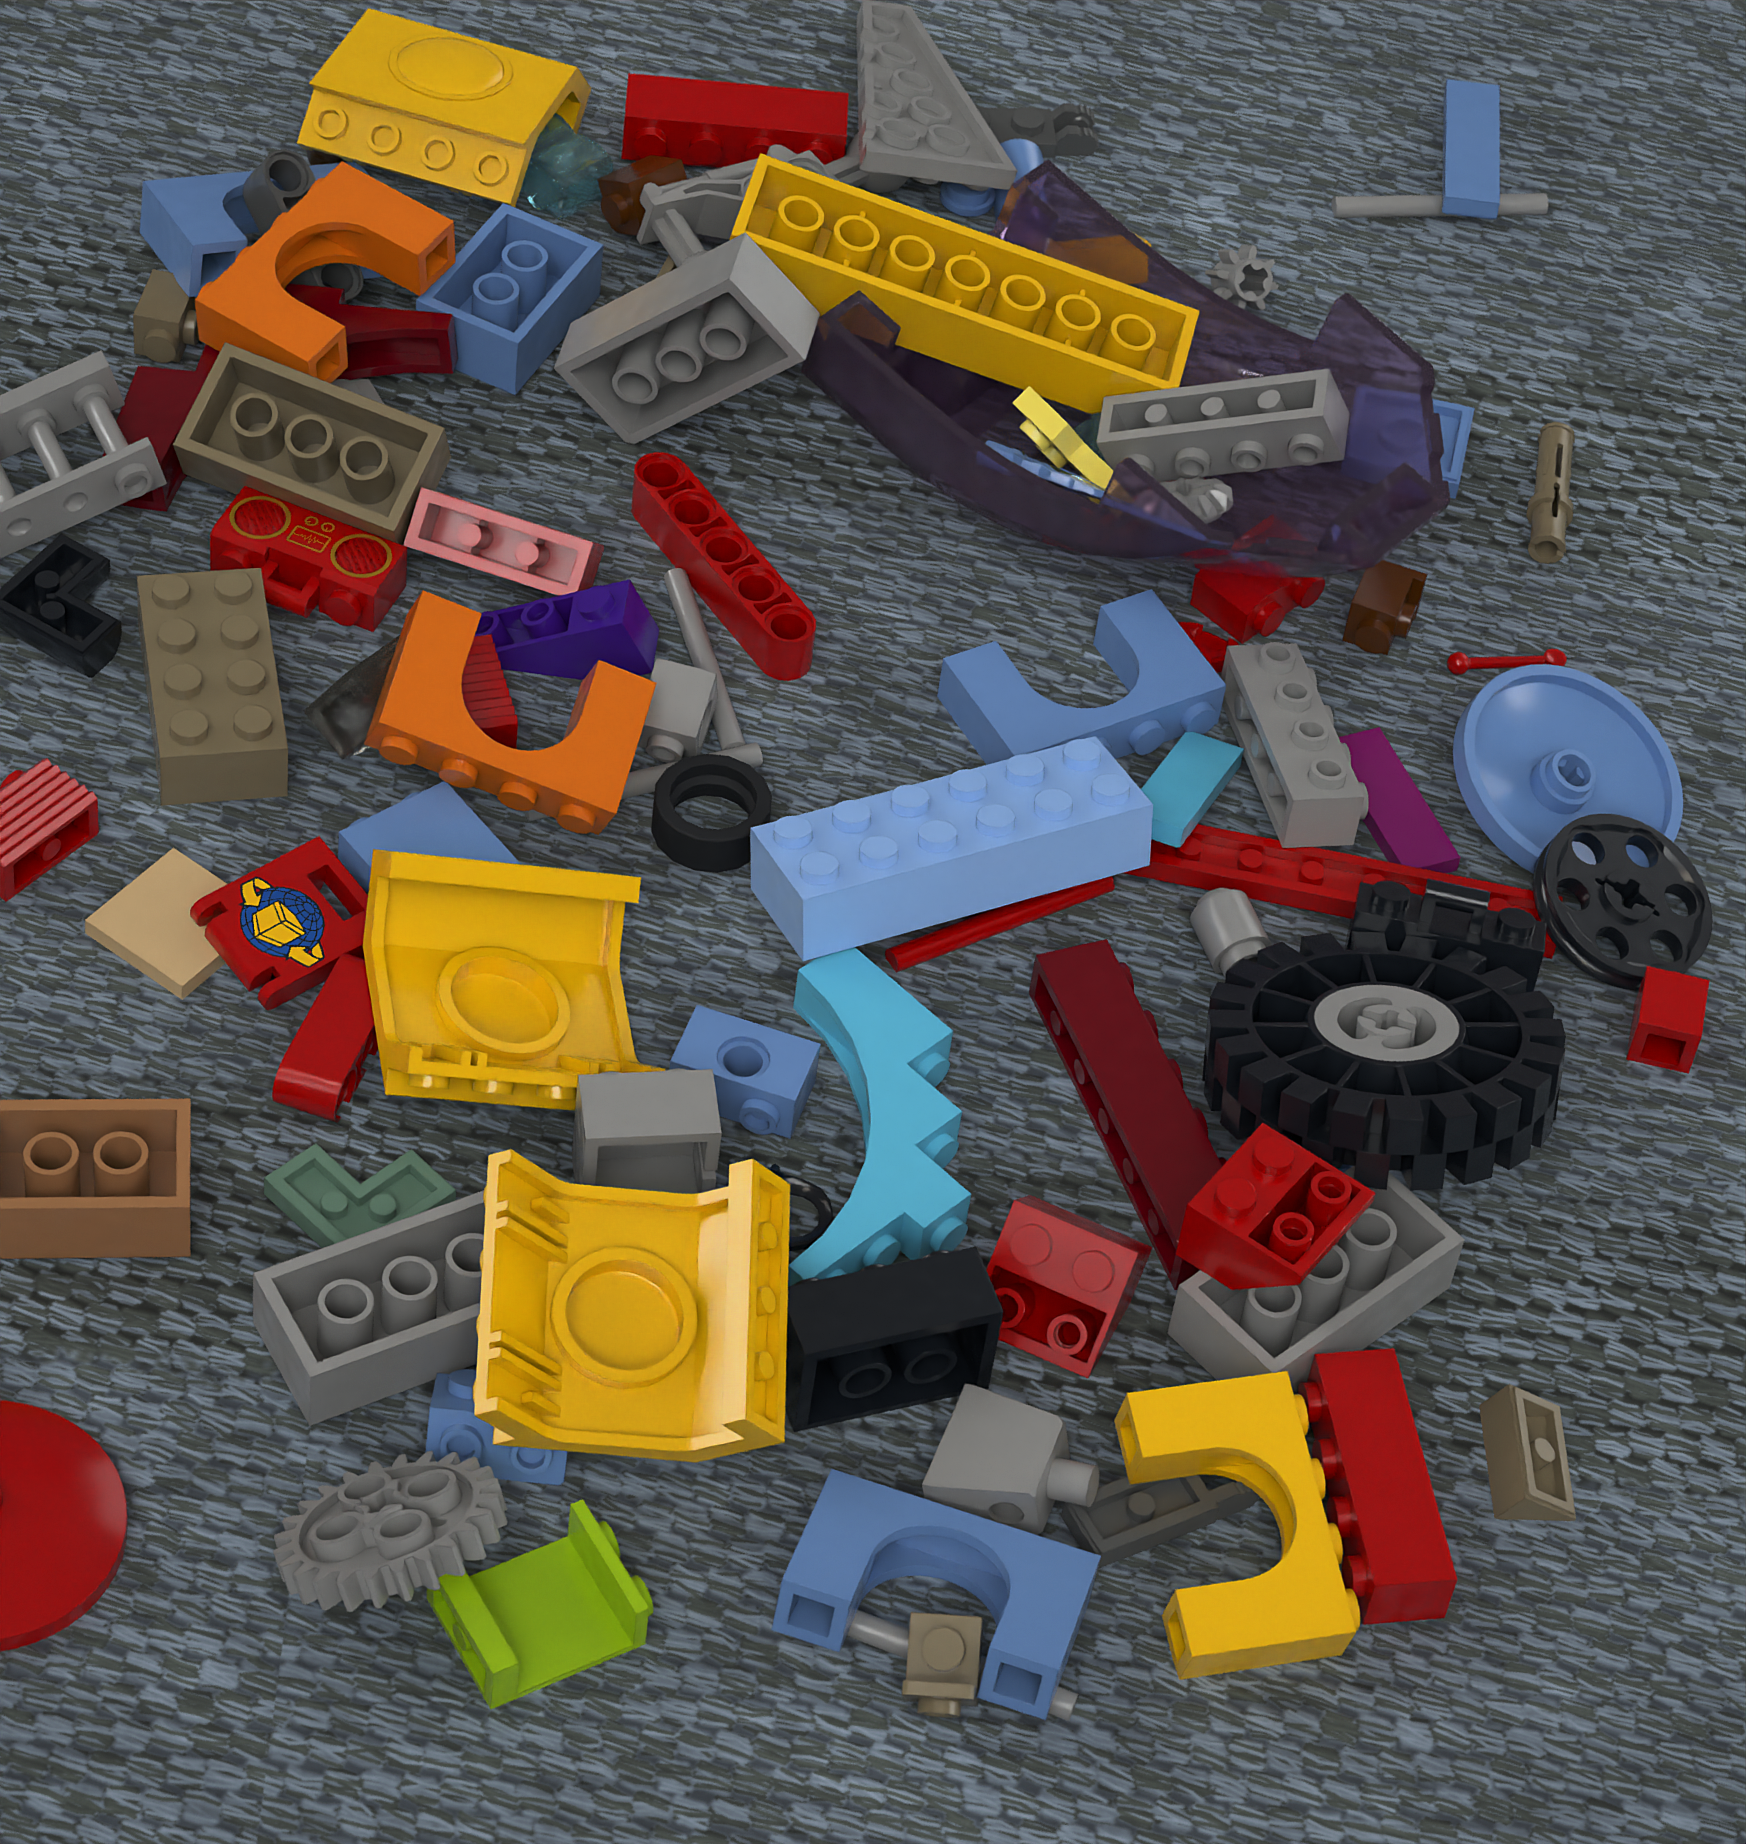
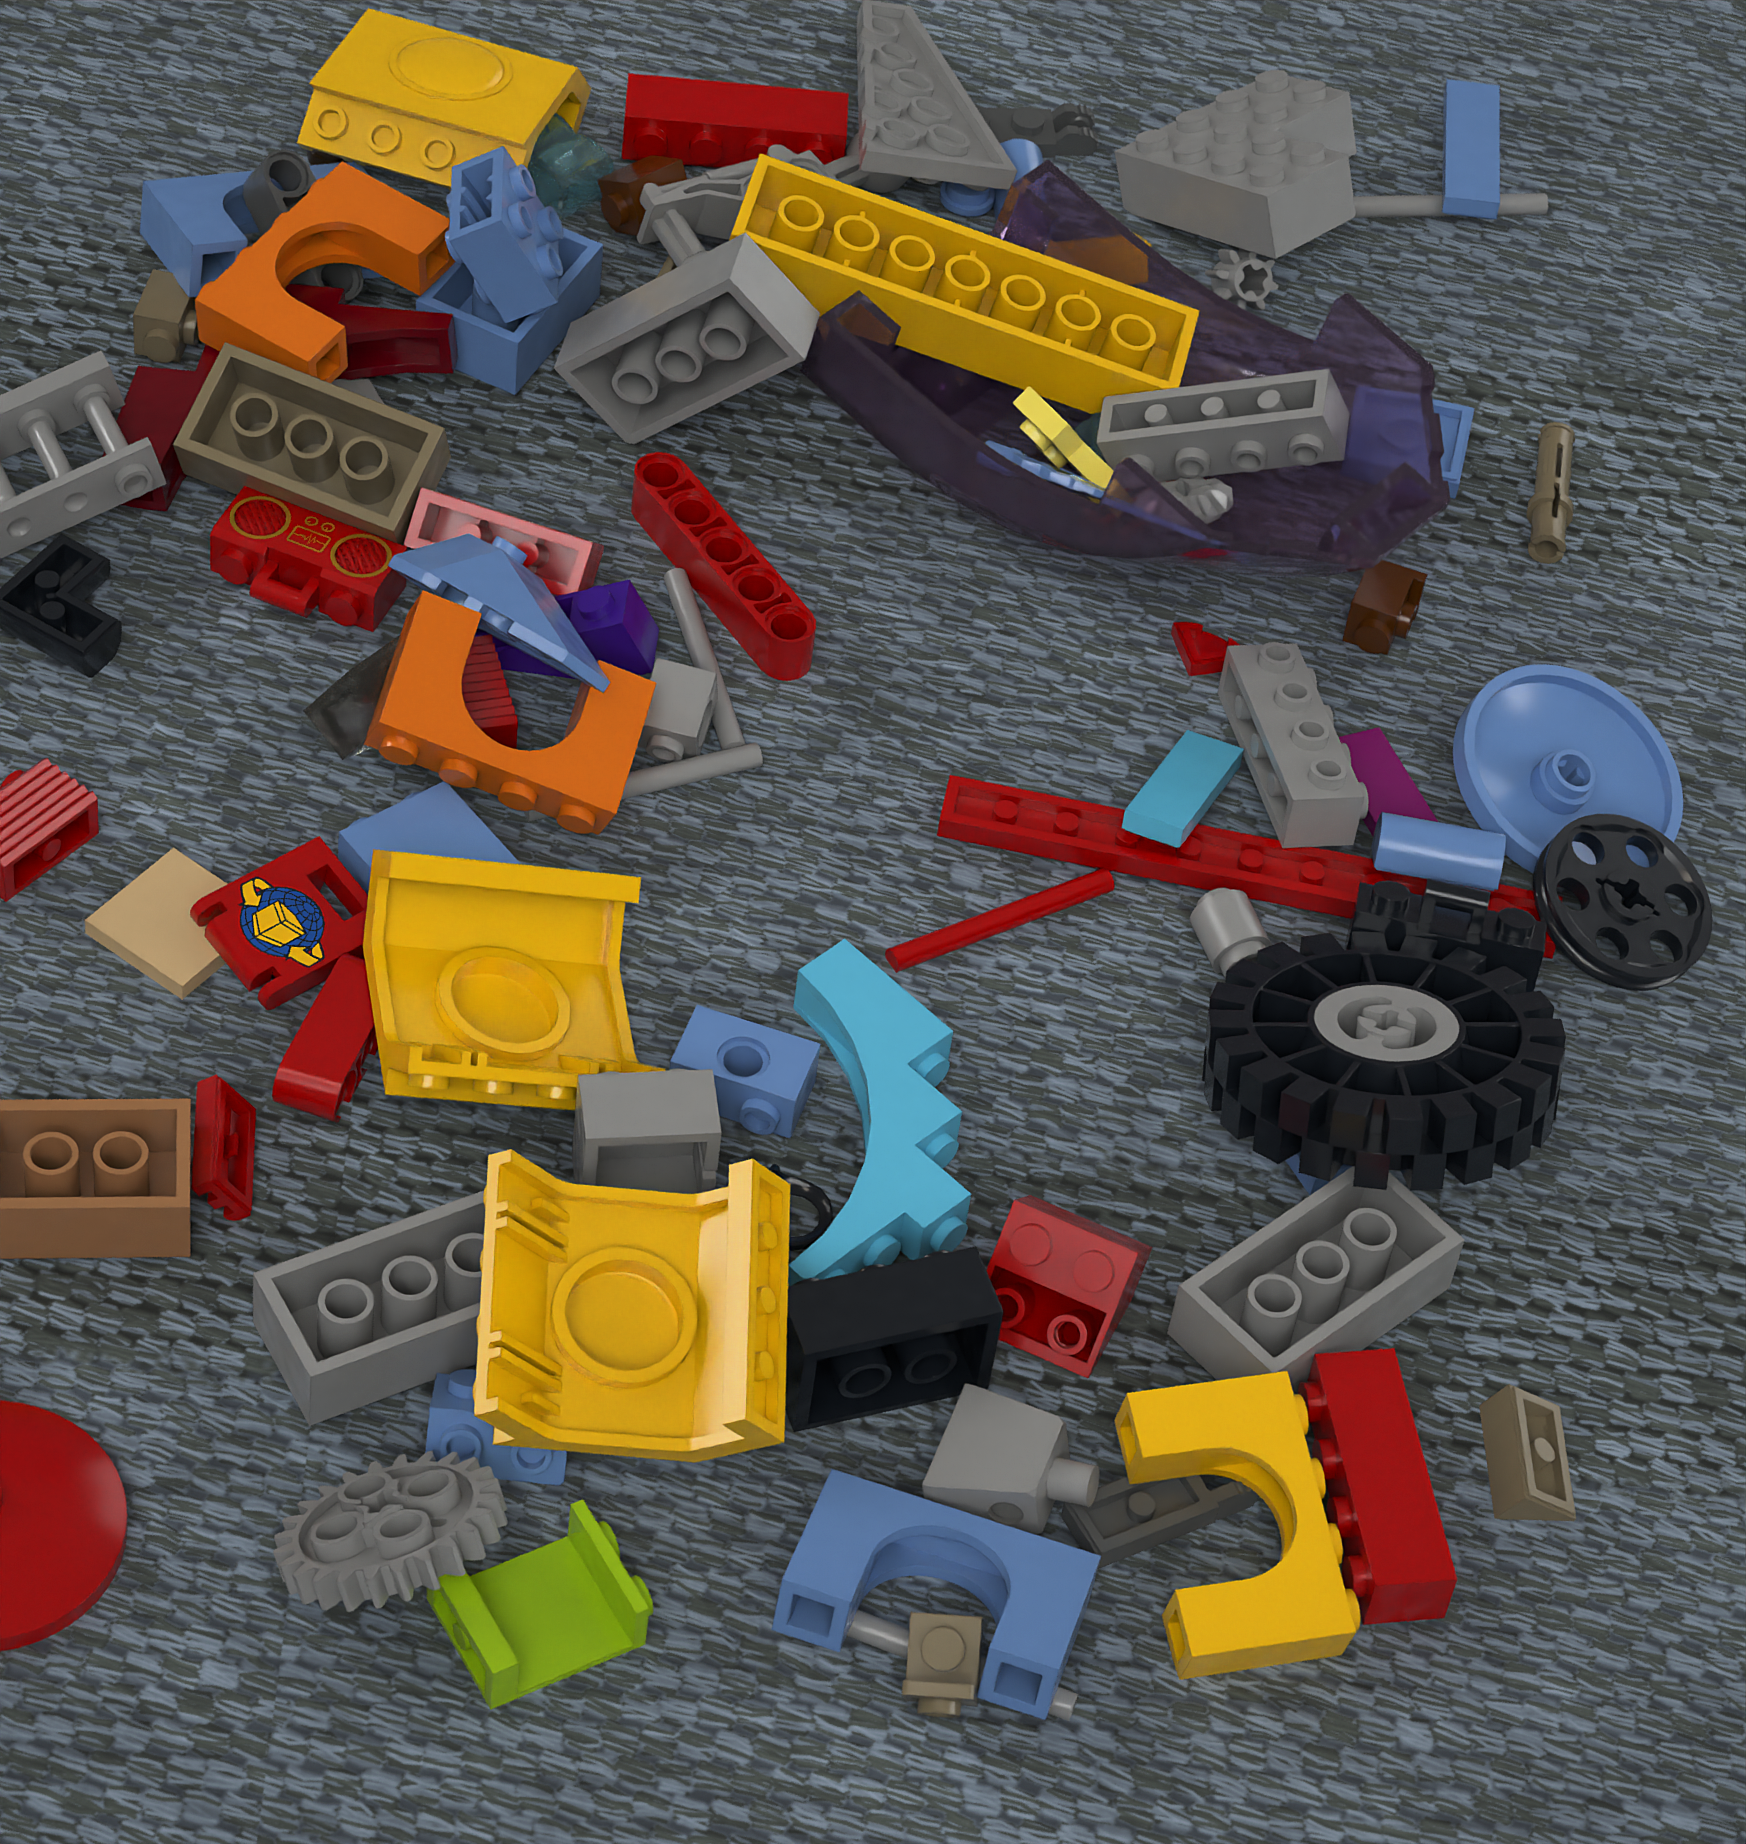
dark tan brick [137,568,288,806] -> none
sand green plate [264,1143,456,1248] -> none
black tyre [651,754,772,873] -> none
light blue brick [750,736,1153,961] -> none
medium blue arch [937,589,1226,765] -> none
dark red brick [1029,939,1227,1290] -> none
red slope [1176,1123,1376,1290] -> none
red brick [1190,520,1327,644] -> none
red hinge [1447,648,1567,675] -> none
red brick [1626,966,1710,1074] -> none
none -> red tile [191,1074,256,1220]
none -> medium blue wedge [387,534,610,693]
none -> medium blue brick [445,146,564,323]
none -> light grey brick [1115,70,1357,259]
none -> medium blue brick [1371,812,1506,891]

